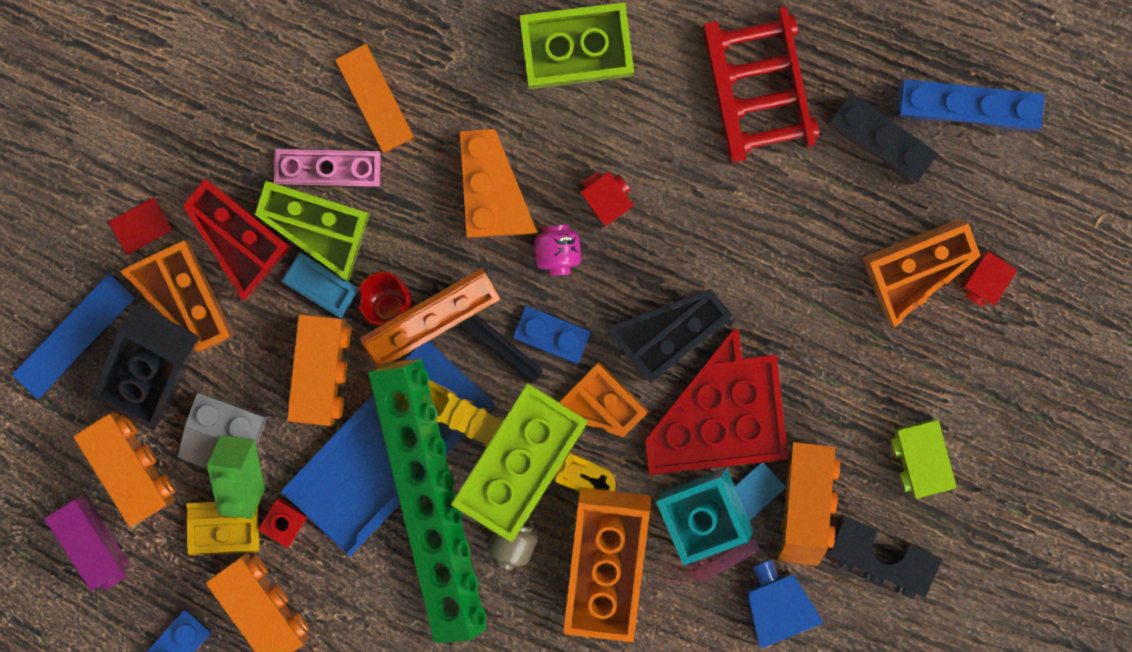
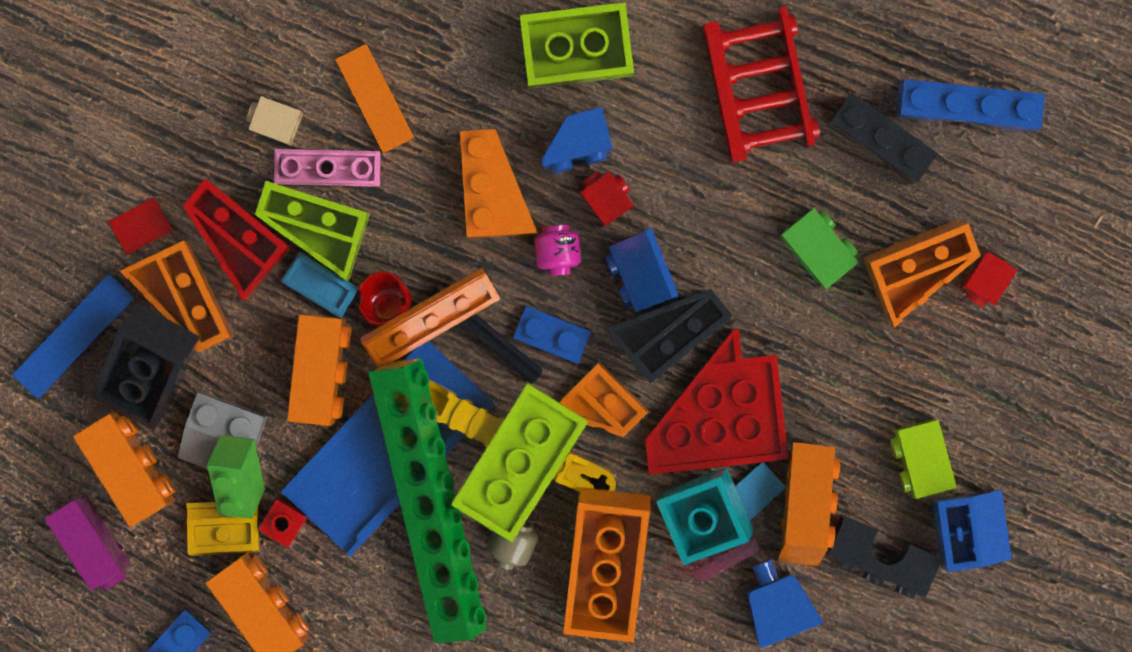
none -> tan brick [246,96,303,146]
none -> blue slope [542,107,613,175]
none -> blue slope [605,228,679,312]
none -> bright green piece [779,208,859,290]
none -> blue slope [932,489,1011,572]

